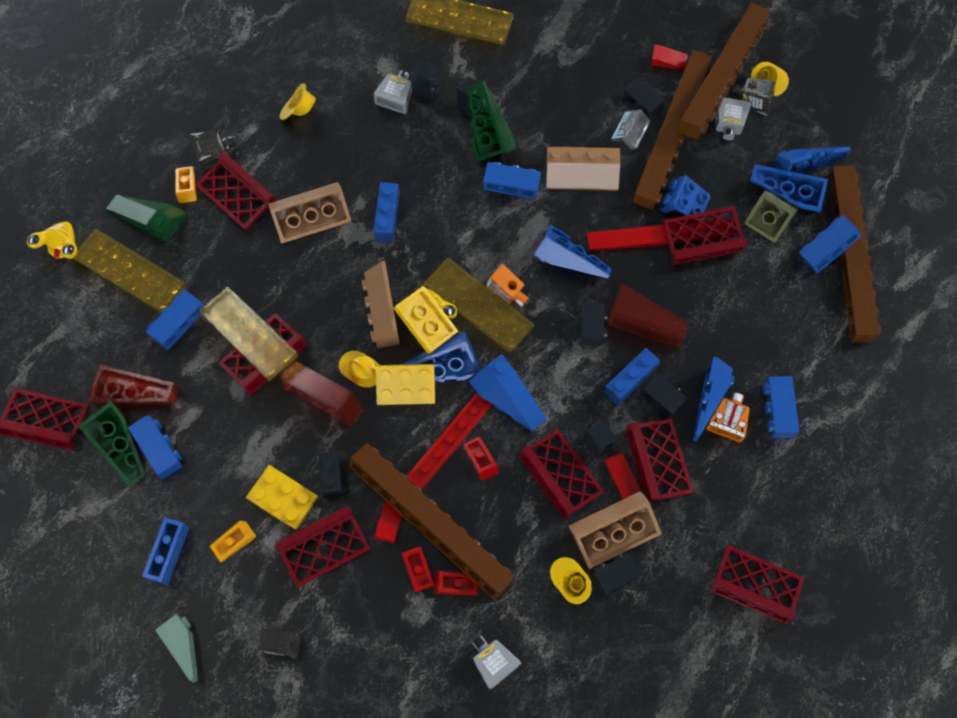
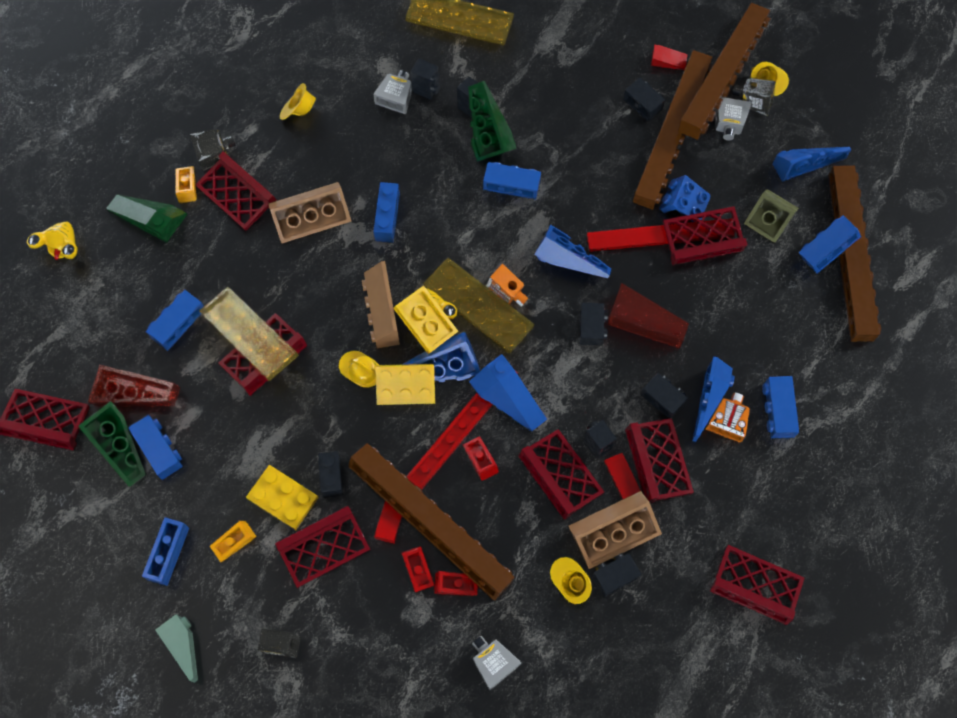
clear yellow plate [73,228,186,313] -> none
clear red wedge [279,359,363,427] -> none
medium nougat slope [546,147,620,191] -> none
blue brick [604,348,660,406] -> none
clear panel [611,109,650,149] -> none
blue wedge [751,164,828,212] -> none

